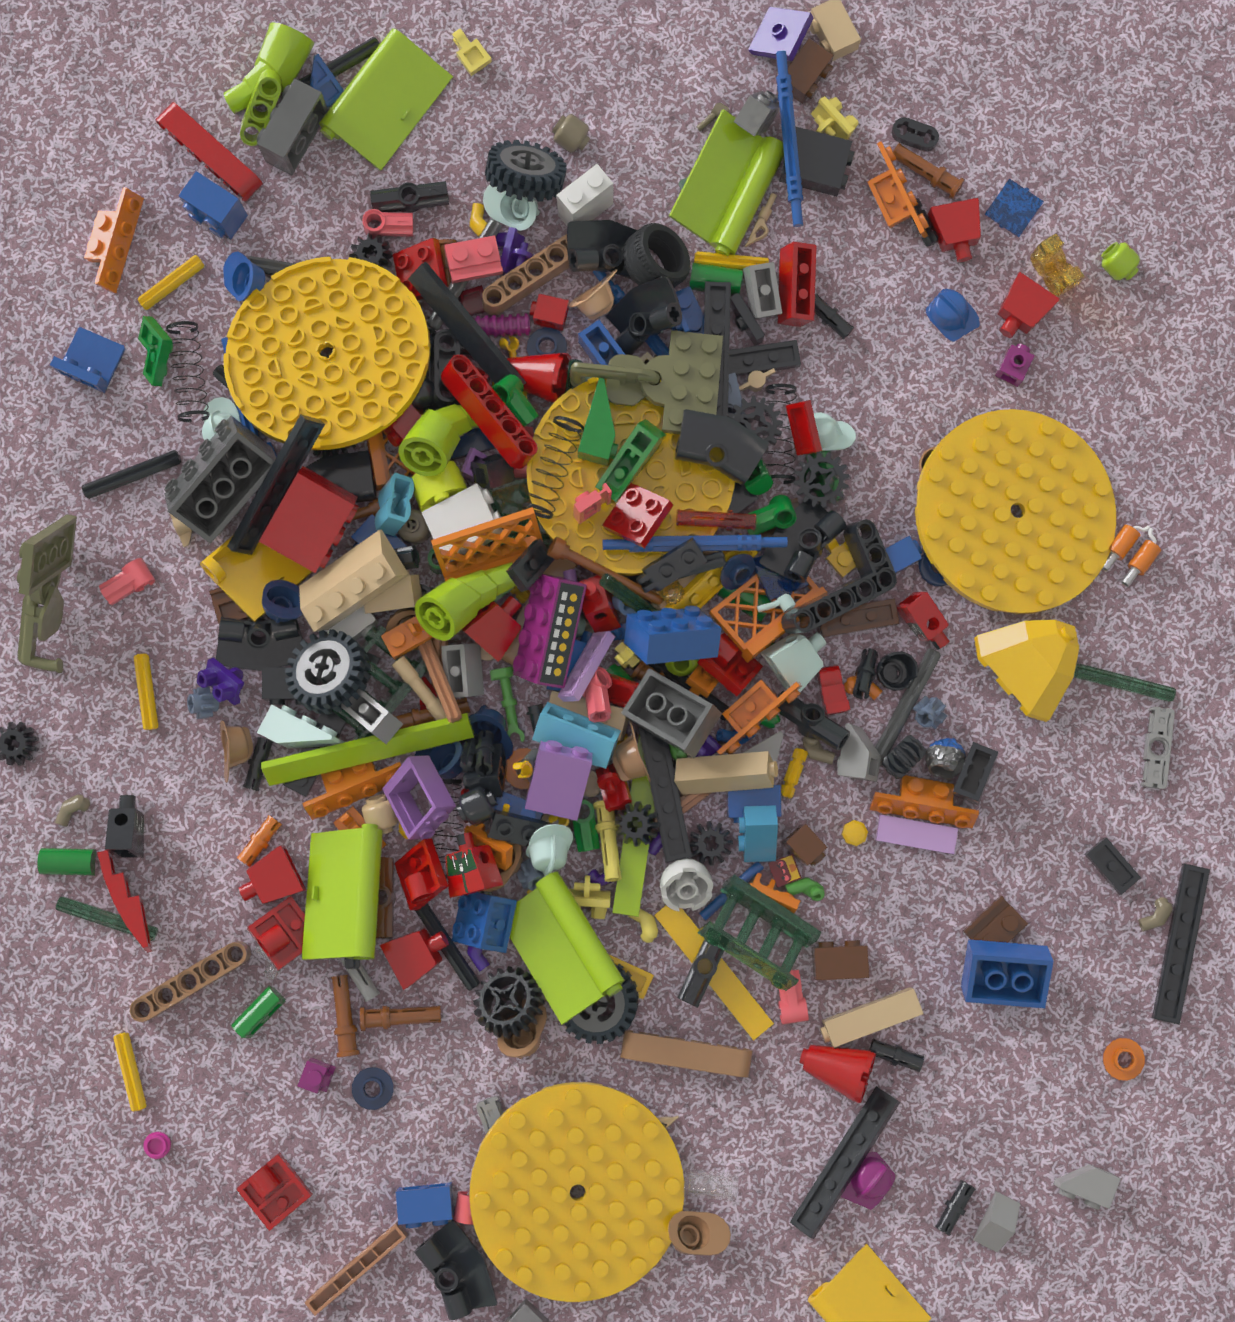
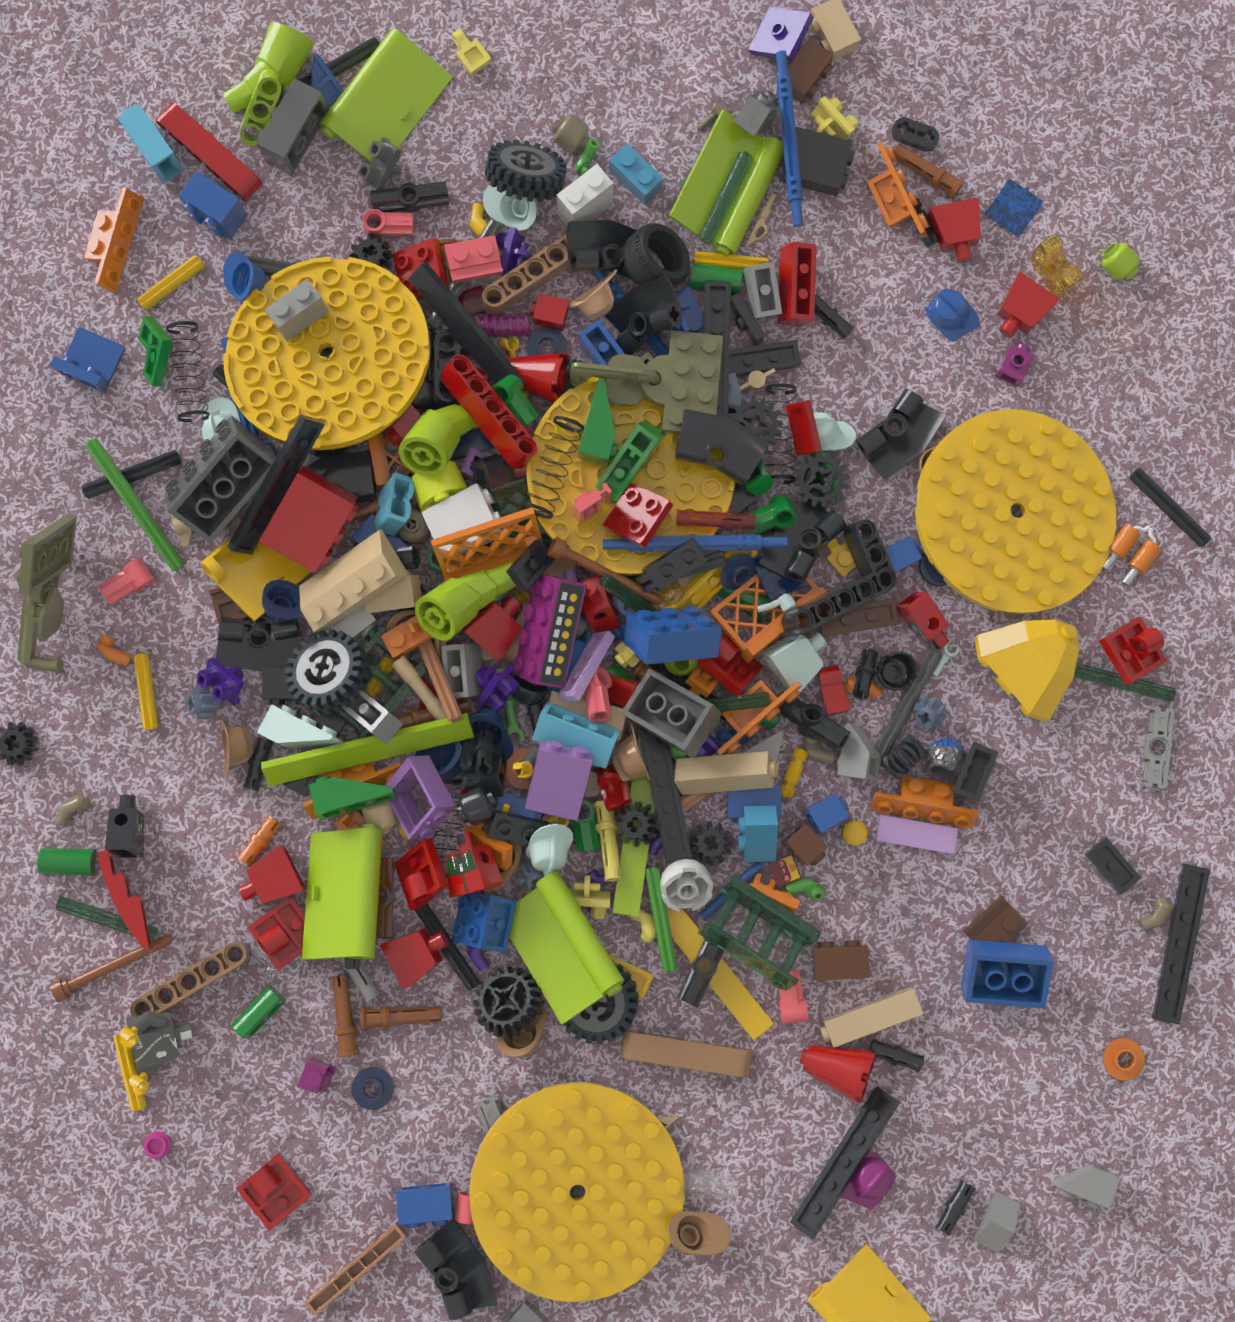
none -> dark orange piece [50,934,173,1003]
none -> bright green axle [85,438,184,571]
none -> orange arm [97,635,131,667]
none -> medium azure brick [117,104,184,184]
none -> dark grey torso [120,1011,192,1096]
none -> light grey brick [264,279,329,342]
none -> green slope [309,776,398,820]
none -> dark grey hips [358,137,402,190]
none -> yellow axle [364,656,394,700]
none -> dark purple hips [476,664,520,712]
none -> black hair [511,675,549,706]
none -> bright green arm [575,139,600,176]
none -> dark azure brick [609,143,663,205]
none -> bright green axle [645,867,677,972]
none -> clear green axle [699,151,753,244]
none -> clear green axle [705,692,771,712]
none -> blue brick [803,794,849,834]
none -> black panel [856,389,946,479]
none -> light aqua hand [932,642,959,677]
none -> red plate [1099,616,1167,686]
none -> black axle [1129,468,1211,547]

